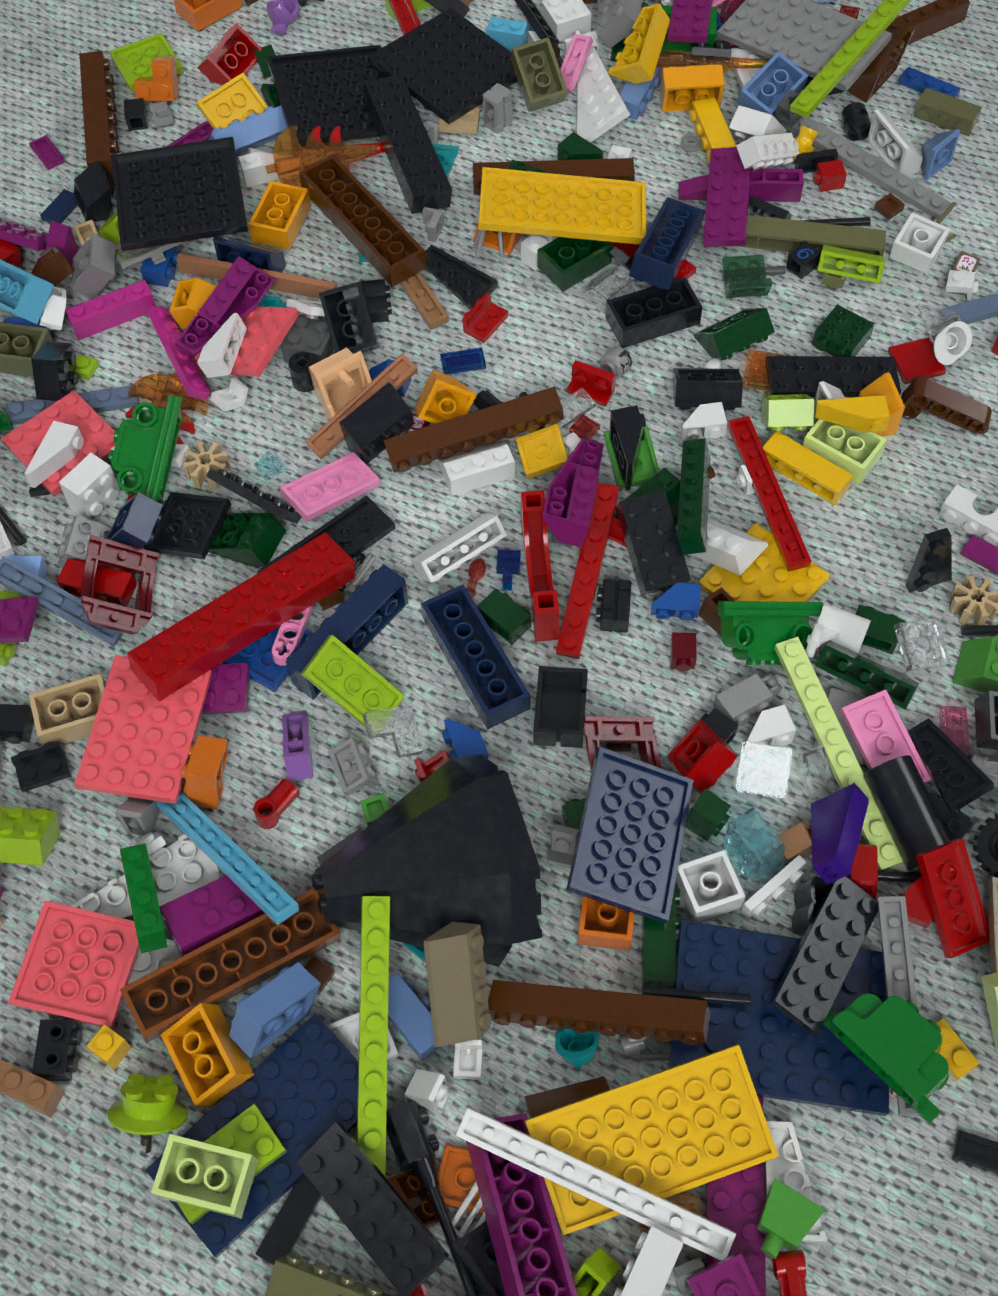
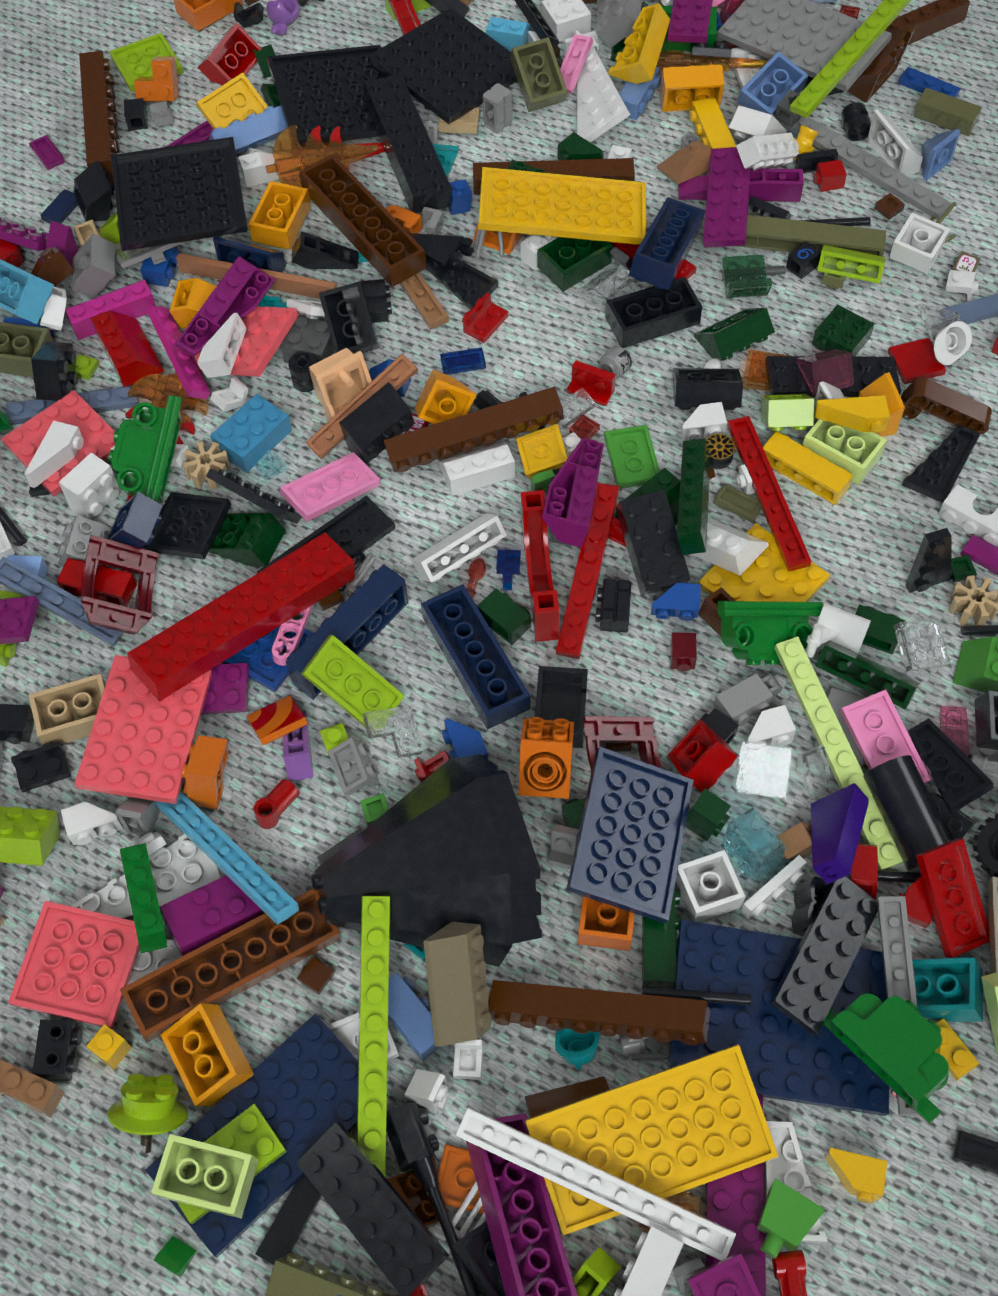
medium blue brick [229,962,321,1058] -> none
black slope [609,405,646,491] -> none
none -> white slope [61,801,123,845]
none -> red slope [90,310,164,387]
none -> green slope [154,1236,197,1278]
none -> dark azure brick [210,394,292,473]
none -> black bracket [233,2,264,28]
none -> orange tile [246,695,308,745]
none -> black slope [291,231,359,269]
none -> lime plate [319,723,349,755]
none -> orange leg [385,205,423,234]
none -> black flag [409,233,475,270]
none -> blue brick [448,179,472,215]
none -> orange brick [518,717,574,799]
none -> bright green plate [531,469,555,493]
none -> medium nougat slope [657,141,711,184]
none -> black wheel [706,434,735,469]
none -> olive tile [713,484,762,523]
none -> clear pink slope [796,349,854,396]
none -> yellow slope [825,1147,887,1203]
none -> black wing [902,425,980,503]
none -> teal slope [912,957,983,1022]
none -> dark green tile [952,555,977,582]

